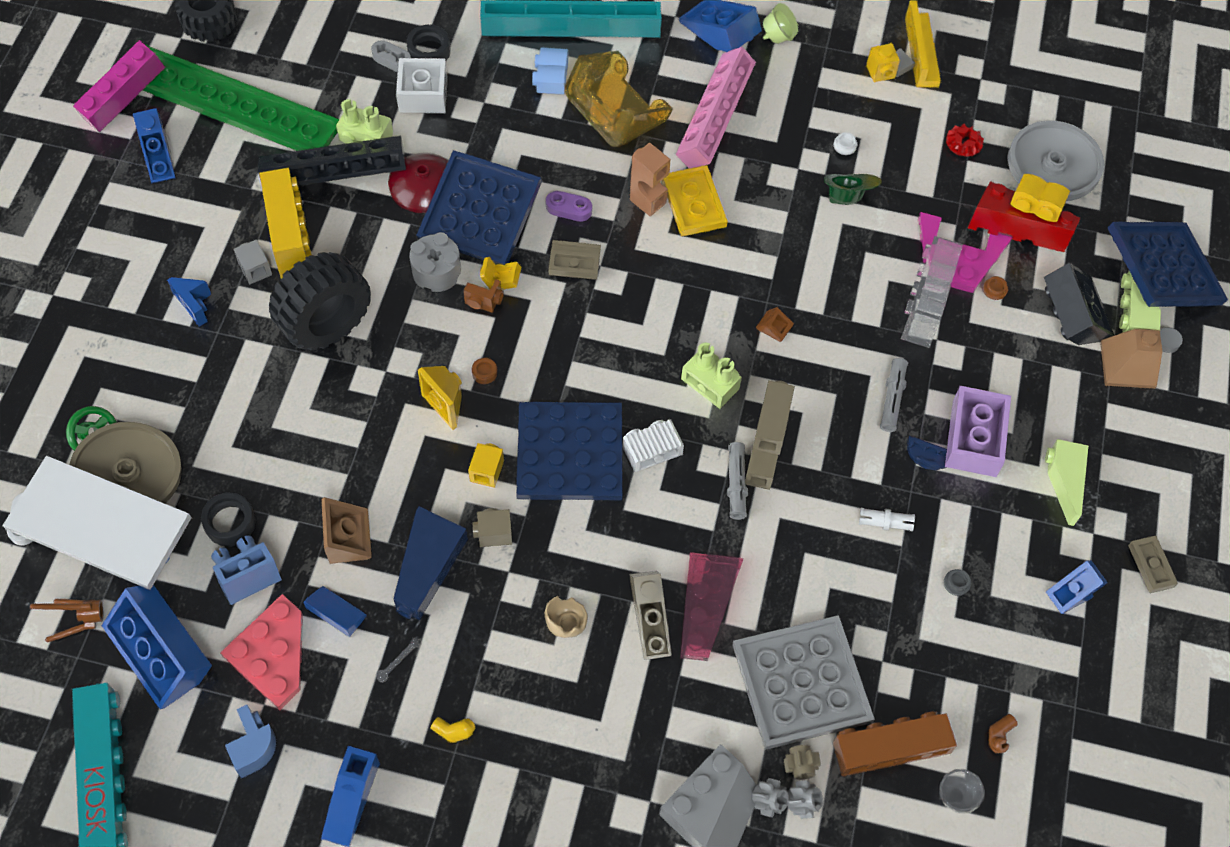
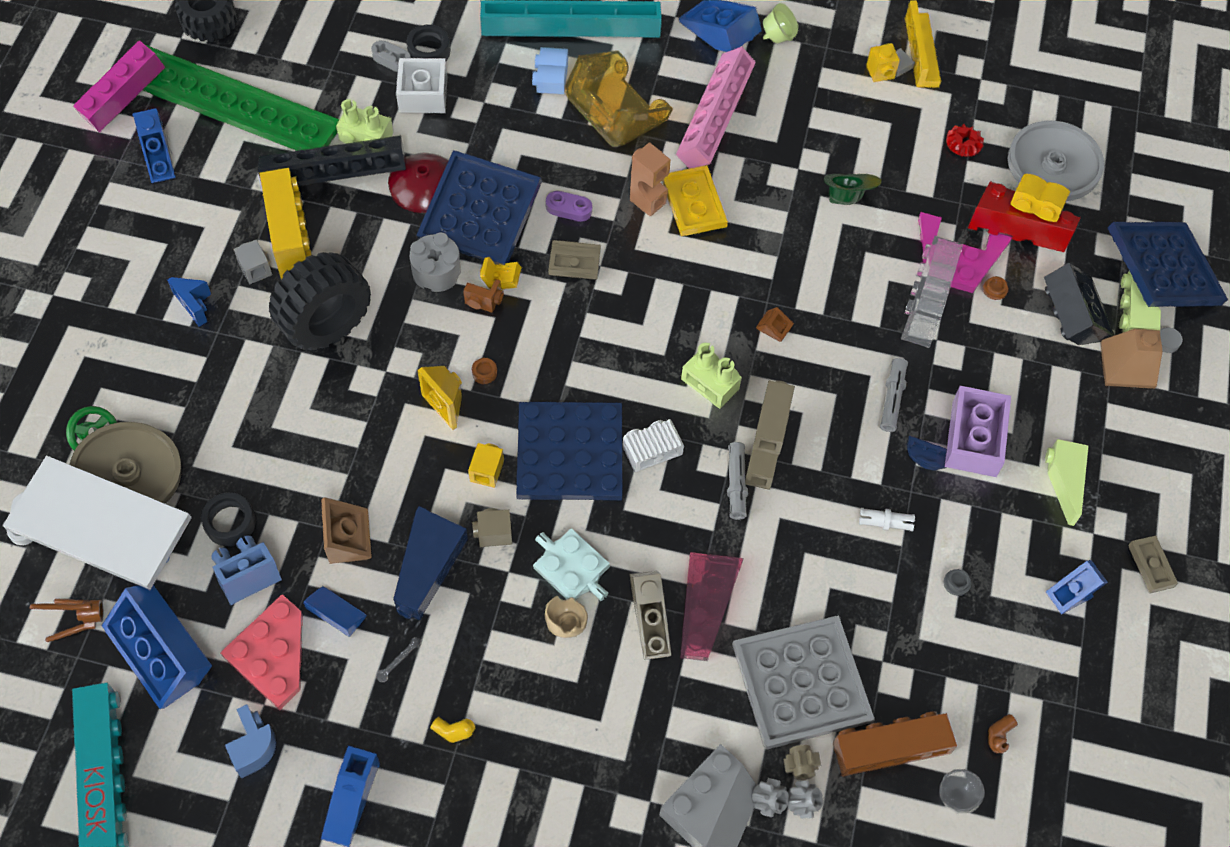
white plate [834,132,857,155] -> none
none -> light aqua plate [533,528,610,601]

